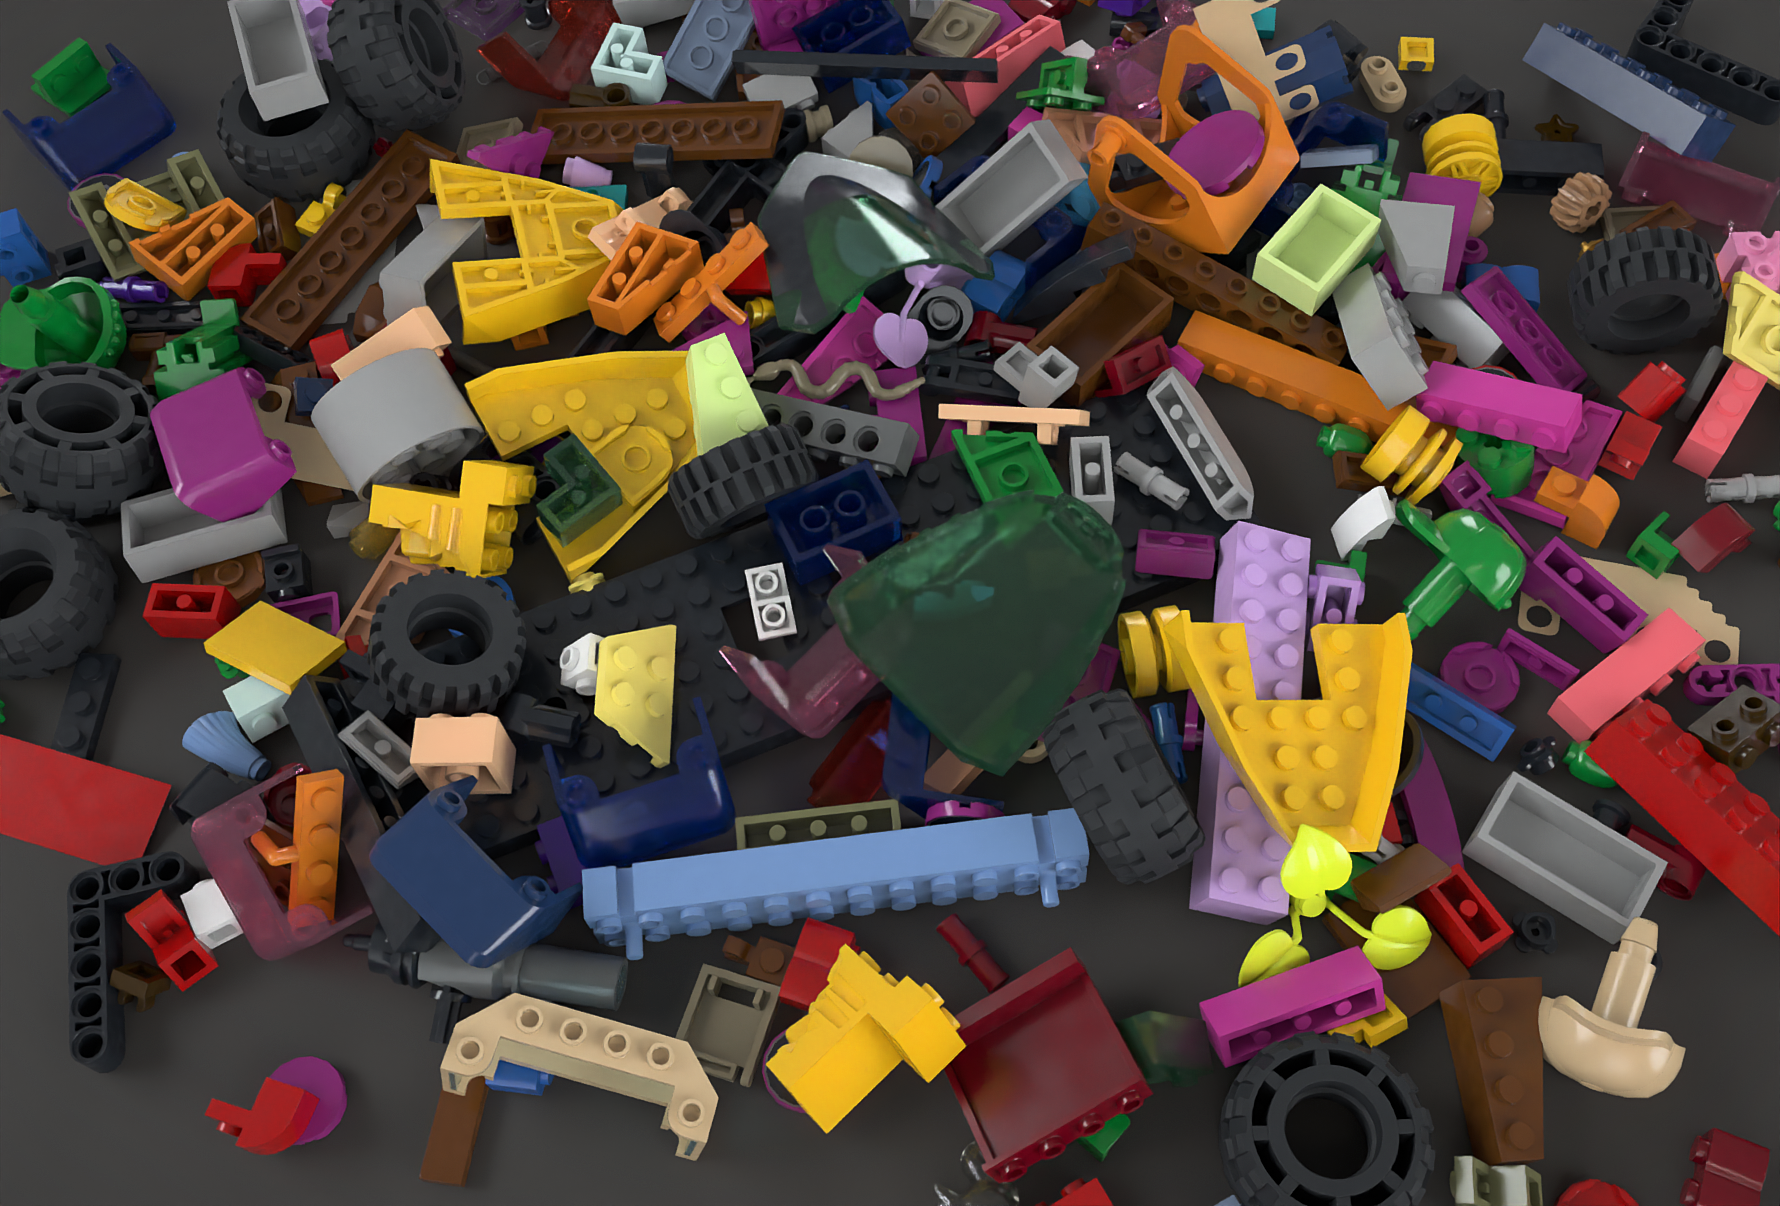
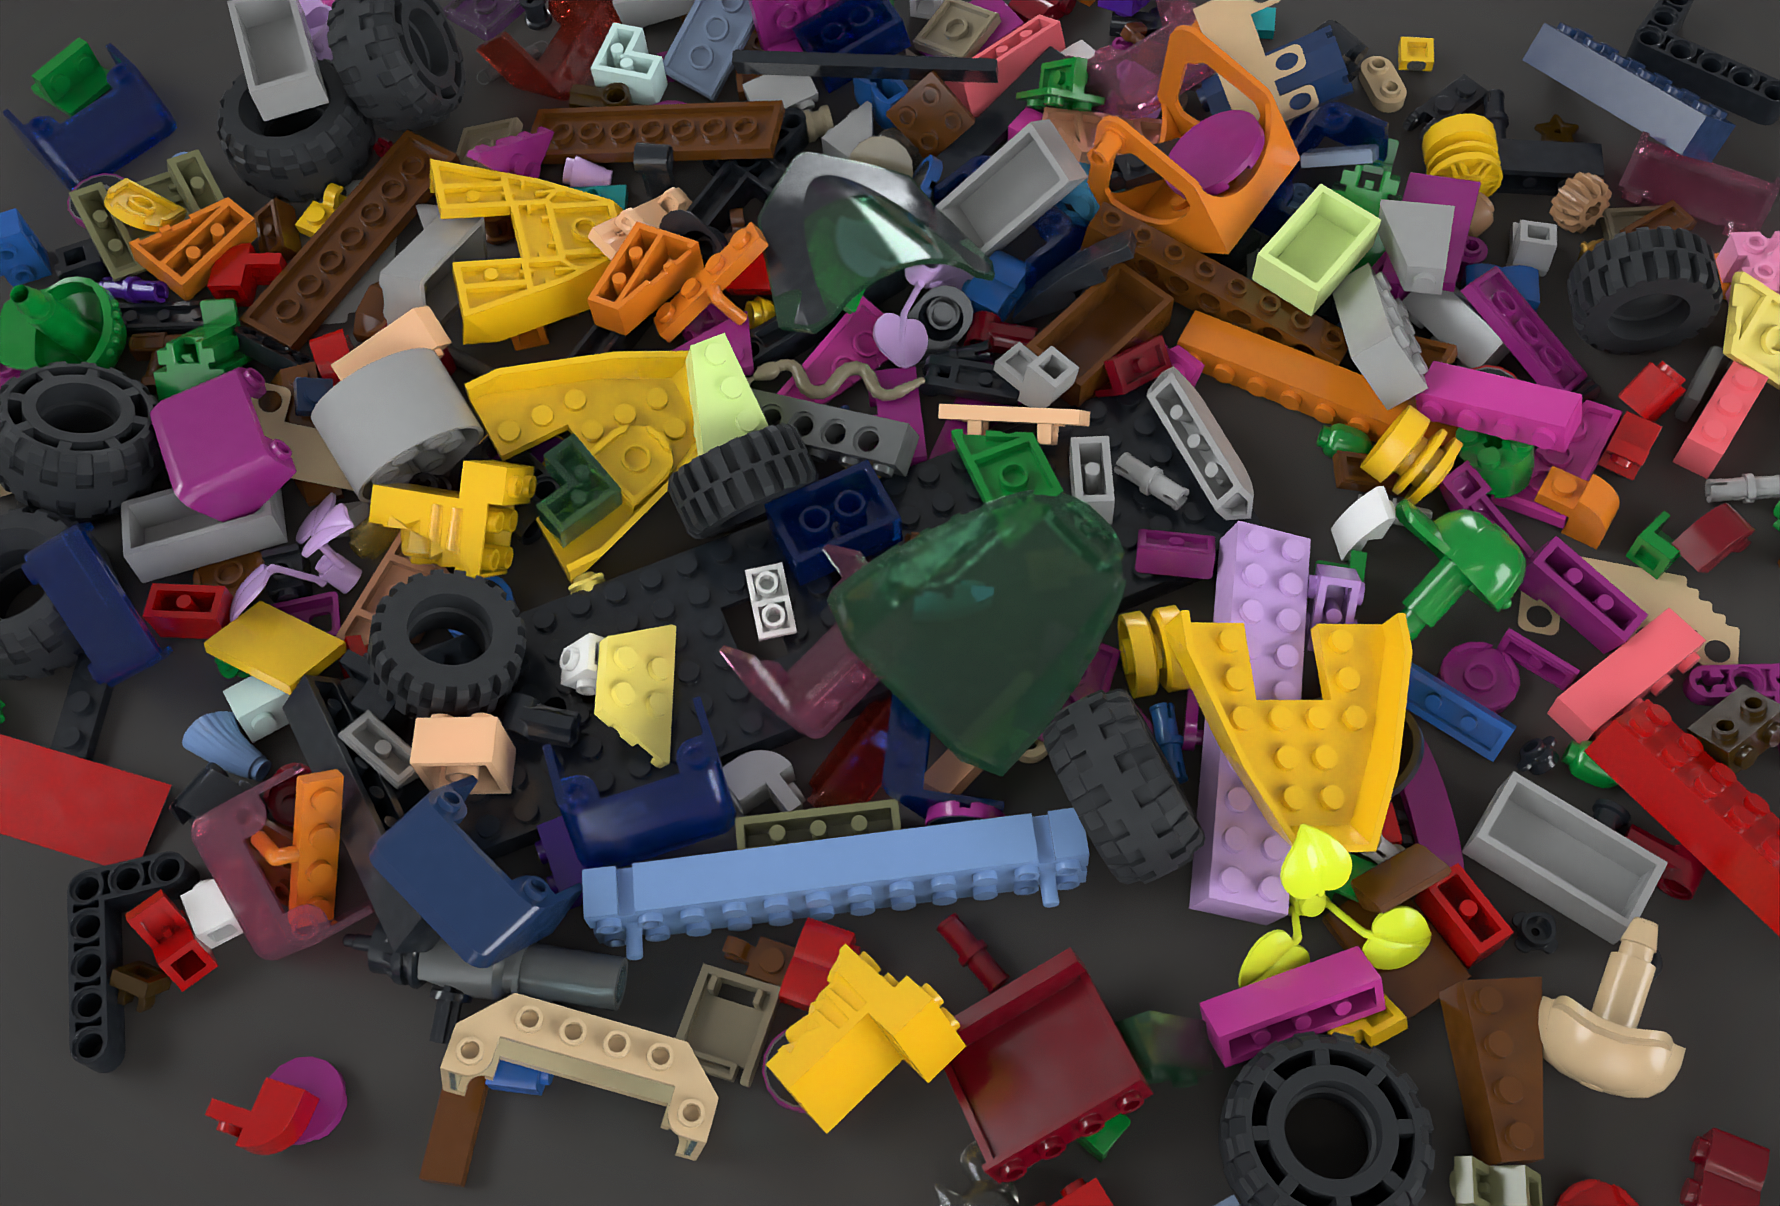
none -> clear blue windscreen [21,523,174,688]
none -> lavender plant [230,492,362,622]
none -> light grey brick [717,750,806,815]
none -> light grey brick [1506,220,1557,277]

